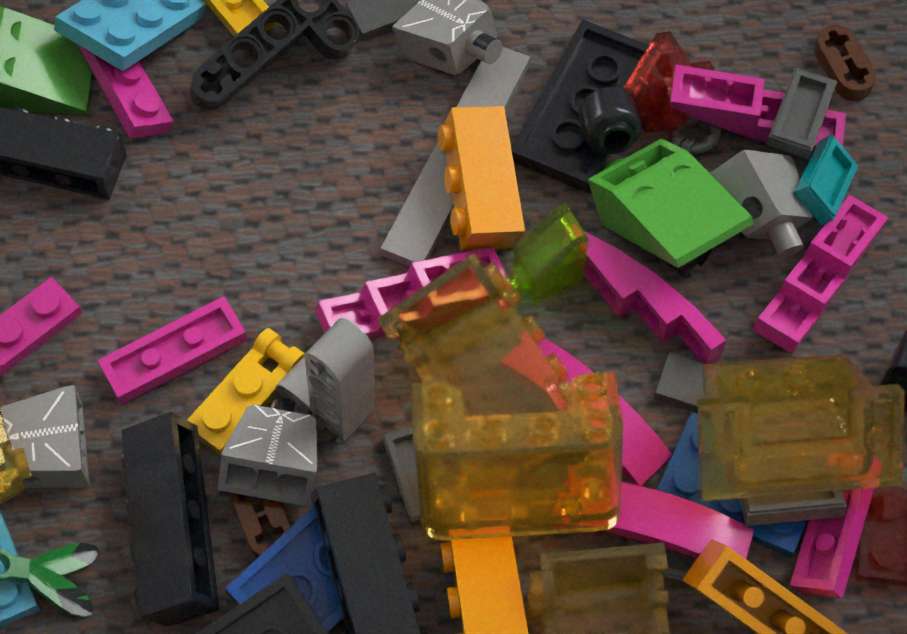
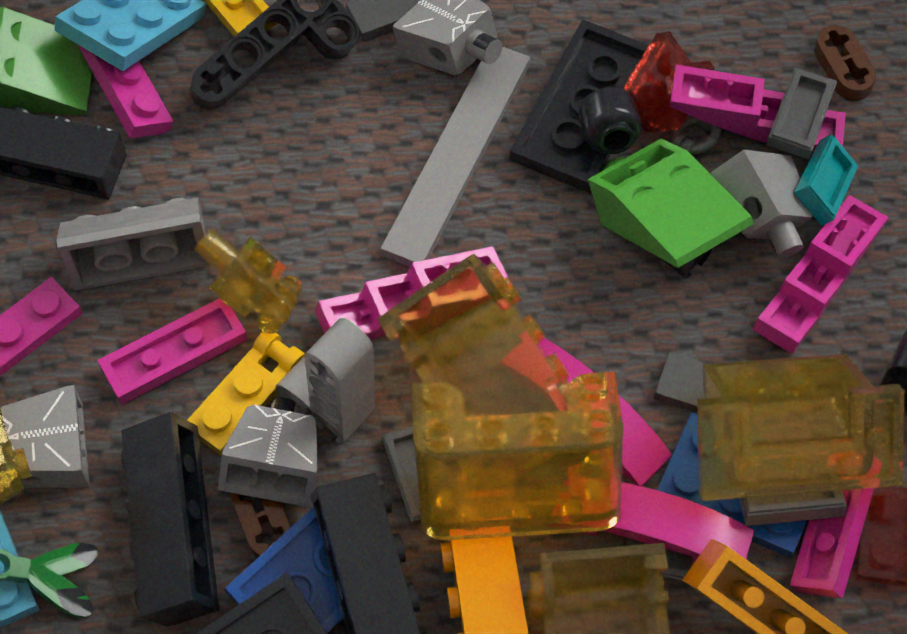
light orange brick [438,106,525,251] -> none
clear neon green slope [509,203,589,305] -> none
dark pink slope [564,226,726,365] -> none
none -> light grey slope [56,197,211,291]
none -> clear yellow piece [193,228,302,334]

